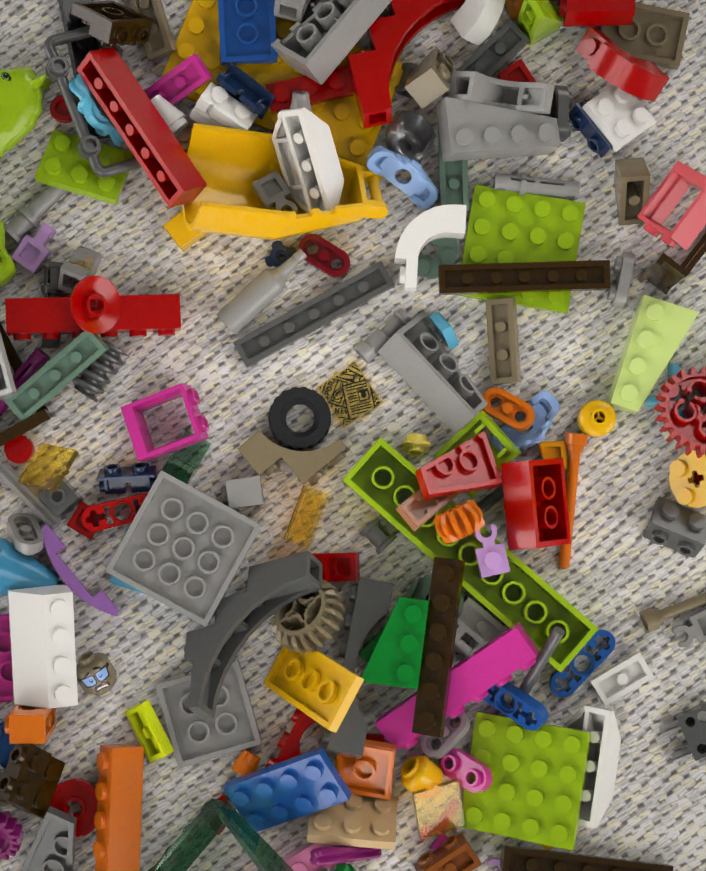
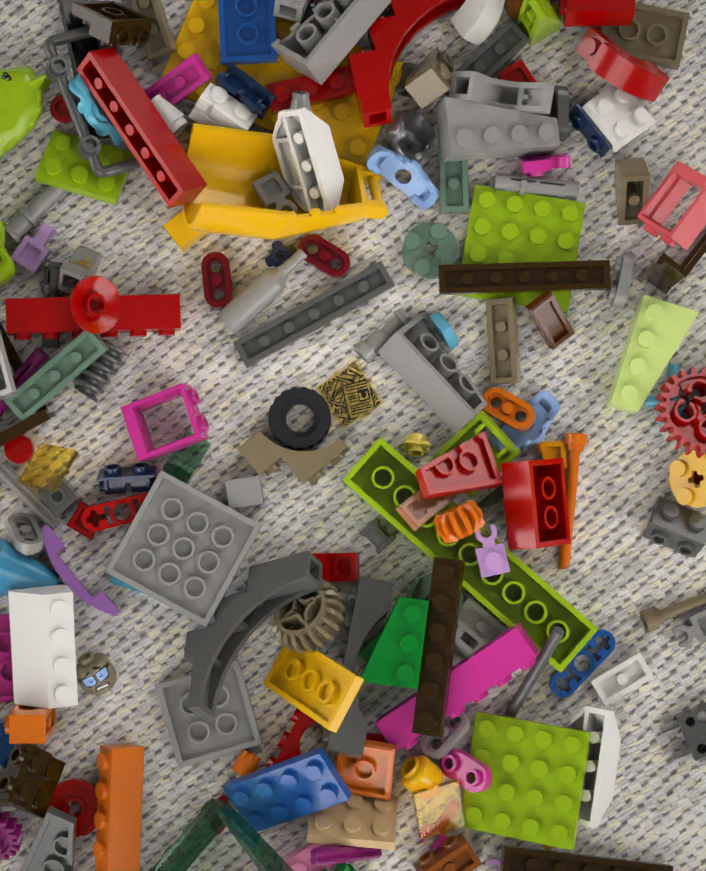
neon yellow tile [124,699,174,763] -> none
clear yellow brick [283,485,330,548] -> none
white arch [394,204,467,292] -> none
blue beam [482,682,548,731] -> none
yellow head [577,400,617,438] -> none
none -> dark red plate [201,252,233,309]
none -> dark pink plate [519,153,571,177]
none -> reddish brown tile [525,289,575,350]

